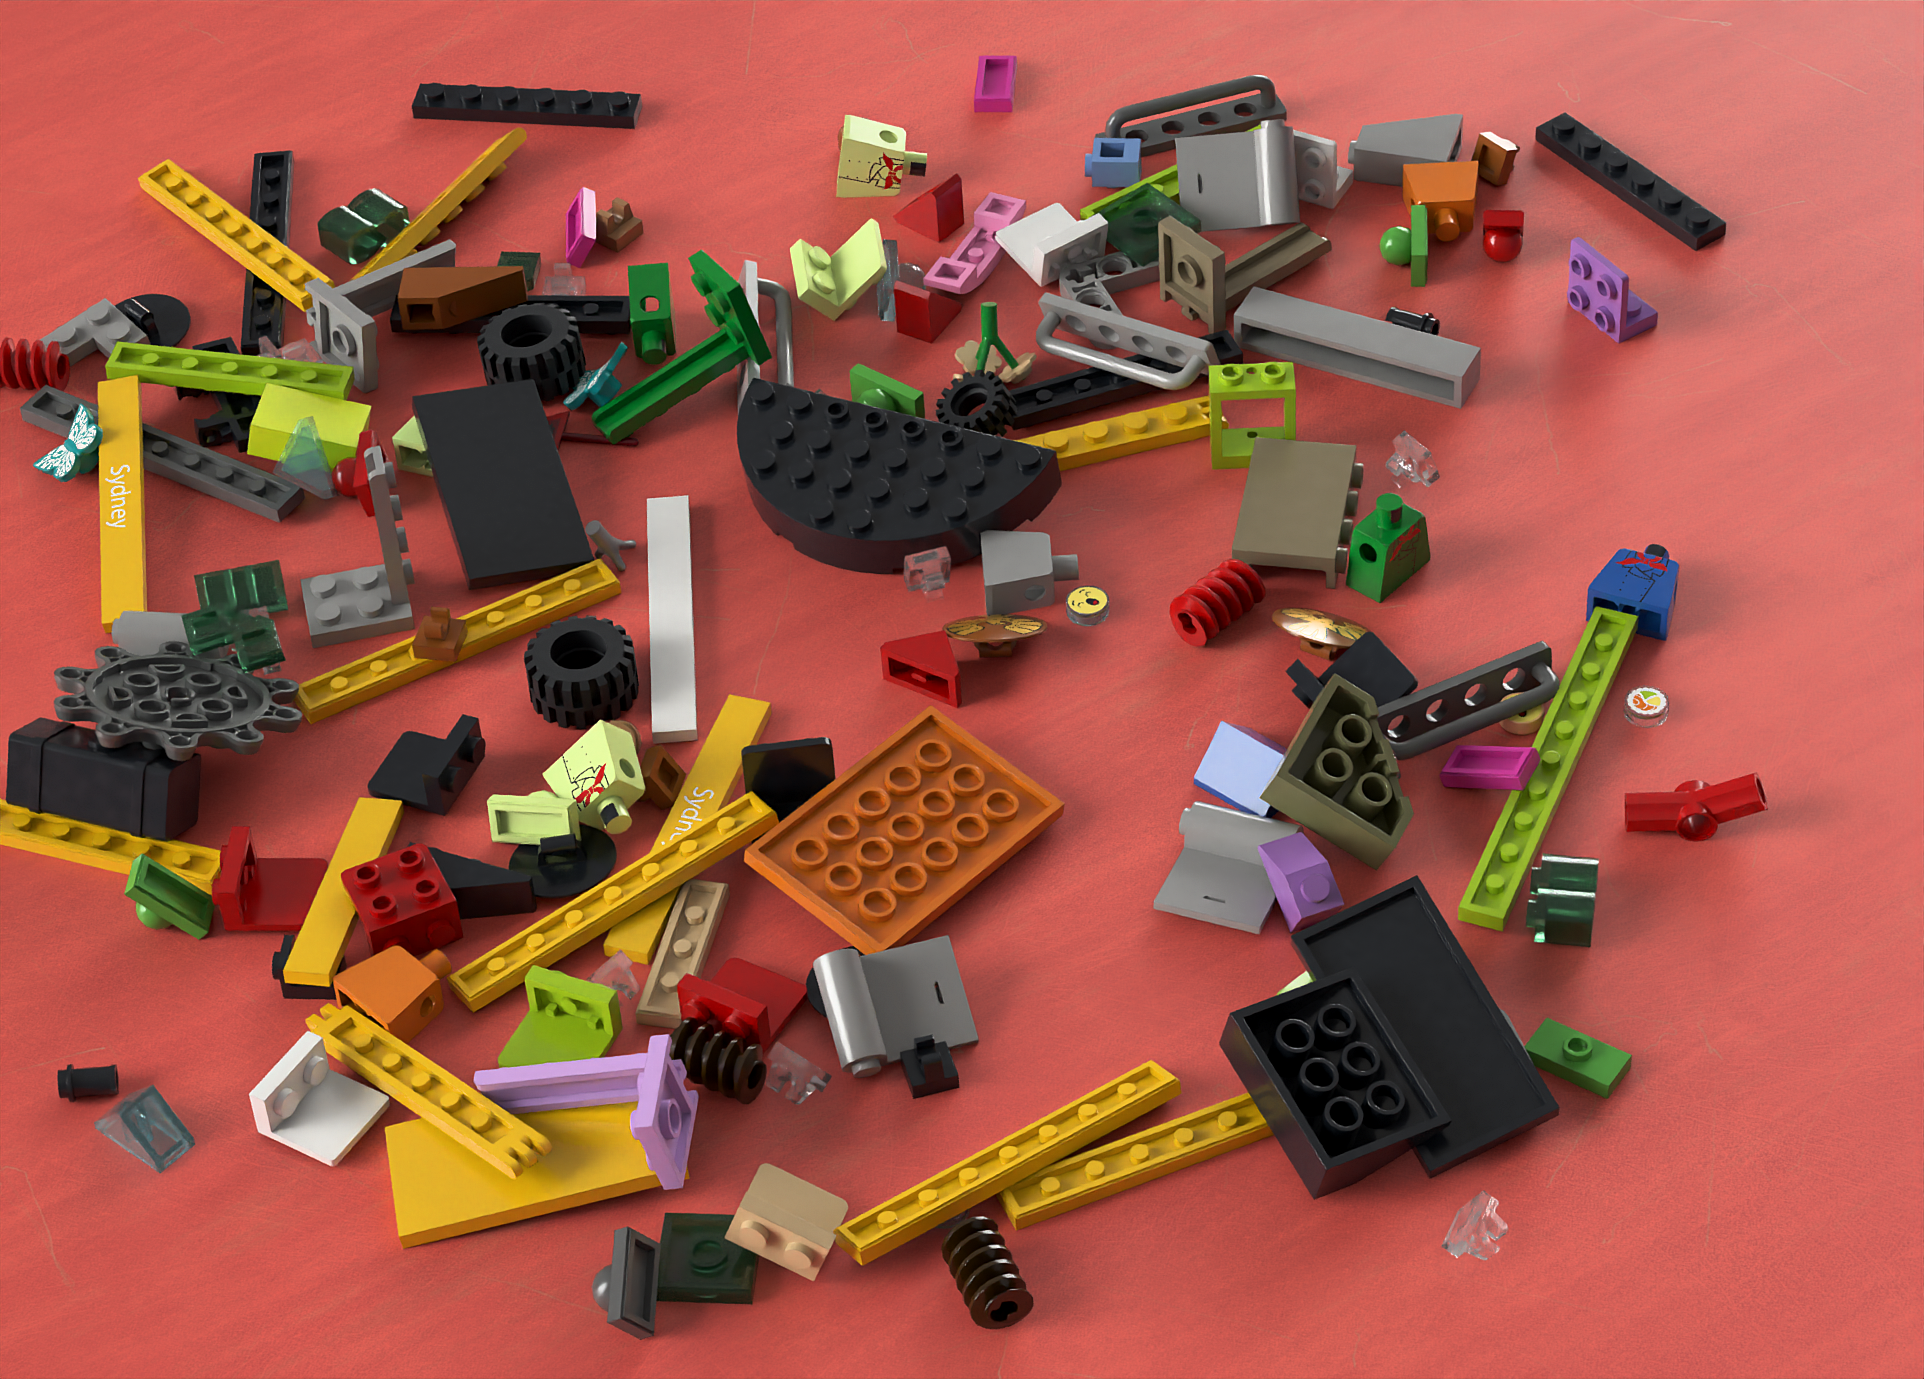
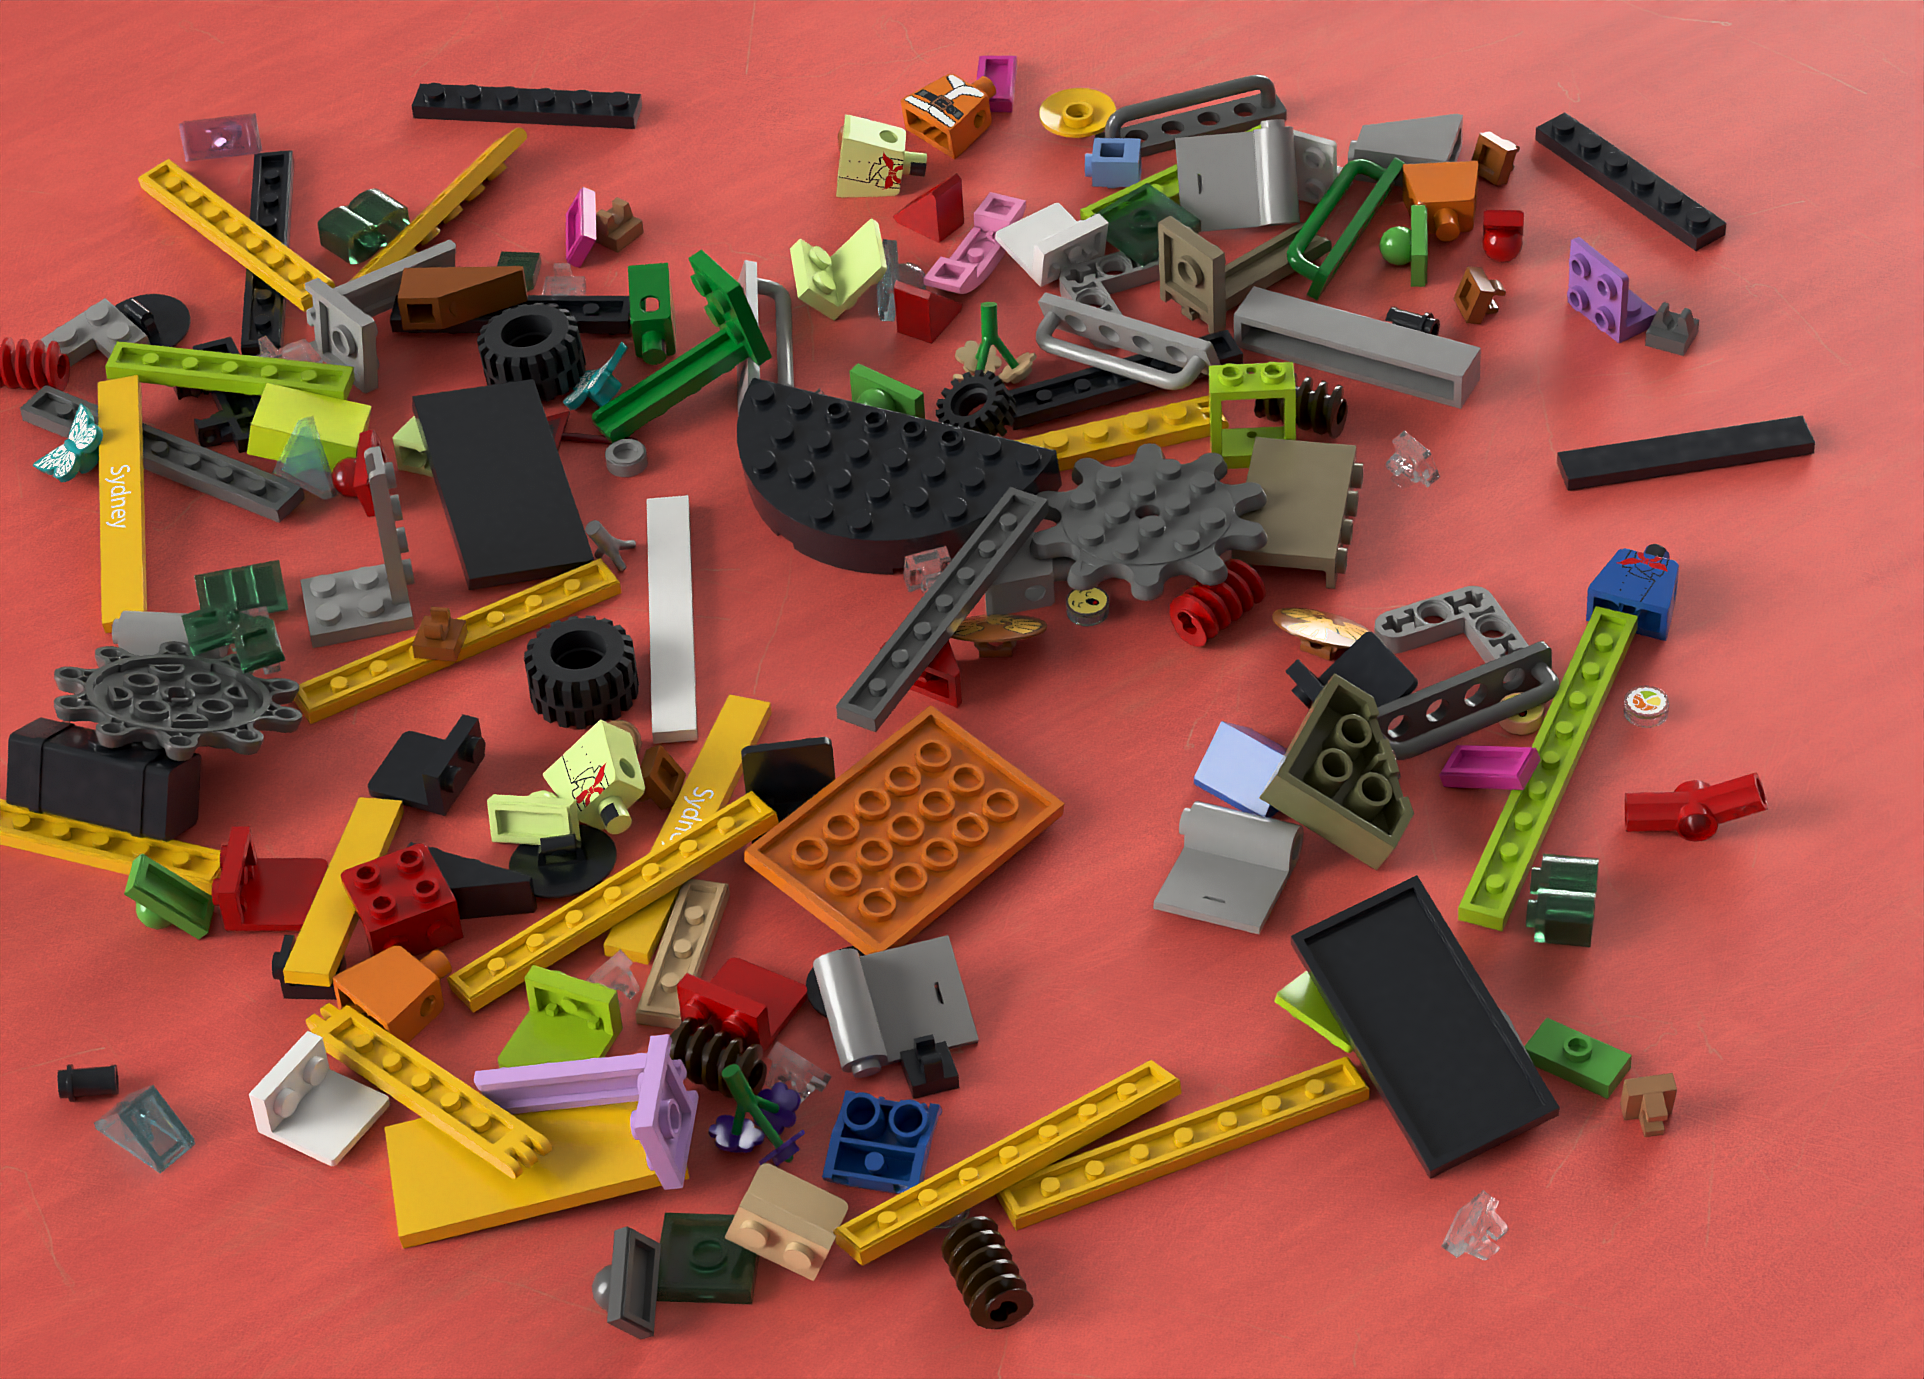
black slope [1219,967,1452,1200] -> none
medium lavender slope [1257,832,1344,933] -> none
green torso [1346,493,1431,603] -> none
none -> tile [179,113,263,162]
none -> light grey tile [605,439,648,477]
none -> dark purple plant [708,1064,805,1166]
none -> blue slope [822,1090,942,1194]
none -> dark grey plate [836,487,1049,732]
none -> orange torso [900,74,996,160]
none -> dark grey plate [1029,443,1267,601]
none -> yellow dish [1039,88,1116,138]
none -> dark brown piece [1254,373,1348,439]
none -> green piece [1286,157,1405,300]
none -> light grey beam [1374,586,1529,683]
none -> dark orange tile [1453,266,1506,324]
none -> black tile [1557,415,1815,491]
none -> medium nougat tile [1620,1073,1677,1137]
none -> dark grey tile [1645,302,1699,356]

